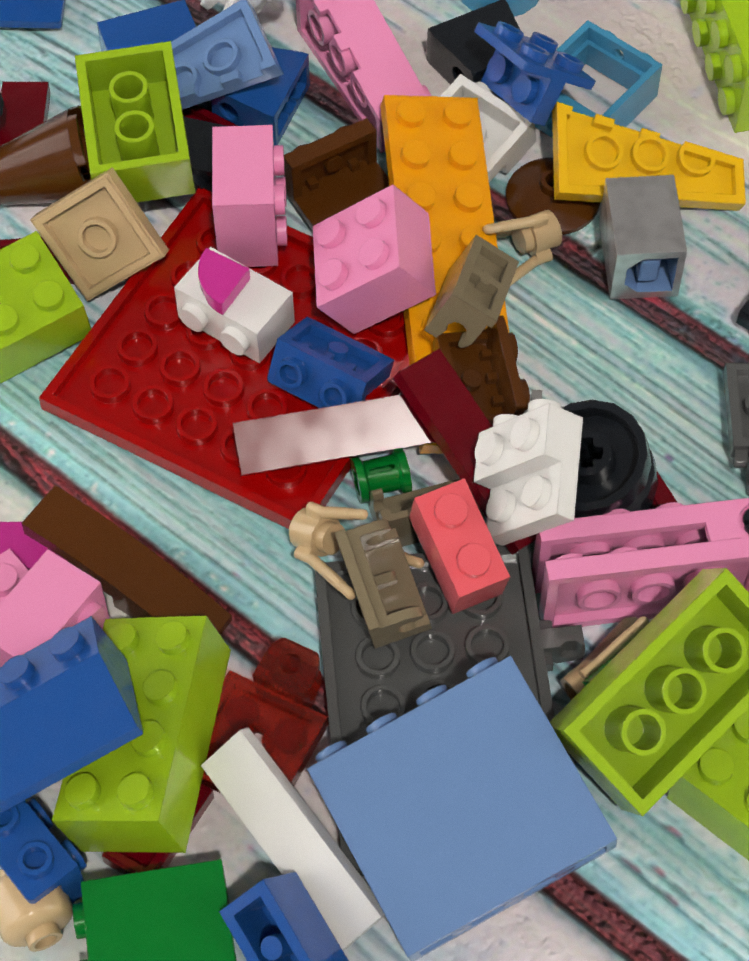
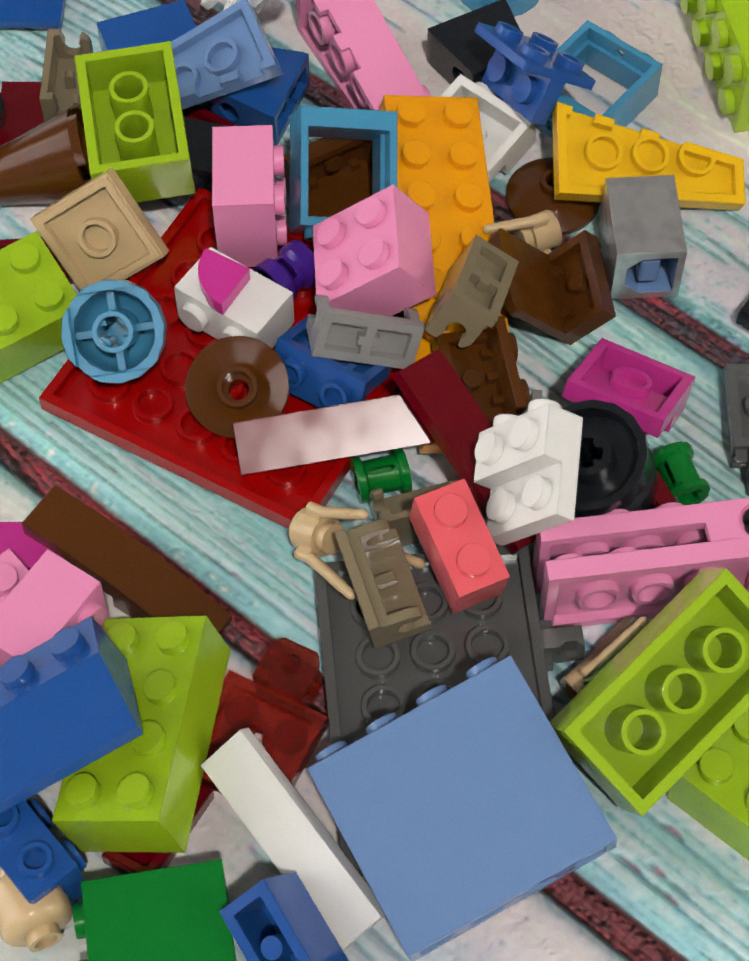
none -> dark tan hinge [39,29,94,122]
none -> dark azure cylinder [61,279,167,383]
none -> reddish brown dish [185,336,290,439]
none -> dark purple wheel [253,239,316,301]
none -> dark azure window [289,105,397,242]
none -> light grey hinge [306,294,425,369]
none -> reddish brown bracket [491,228,616,345]
none -> dark pink plate [562,338,695,438]
none -> green bush [653,441,710,505]

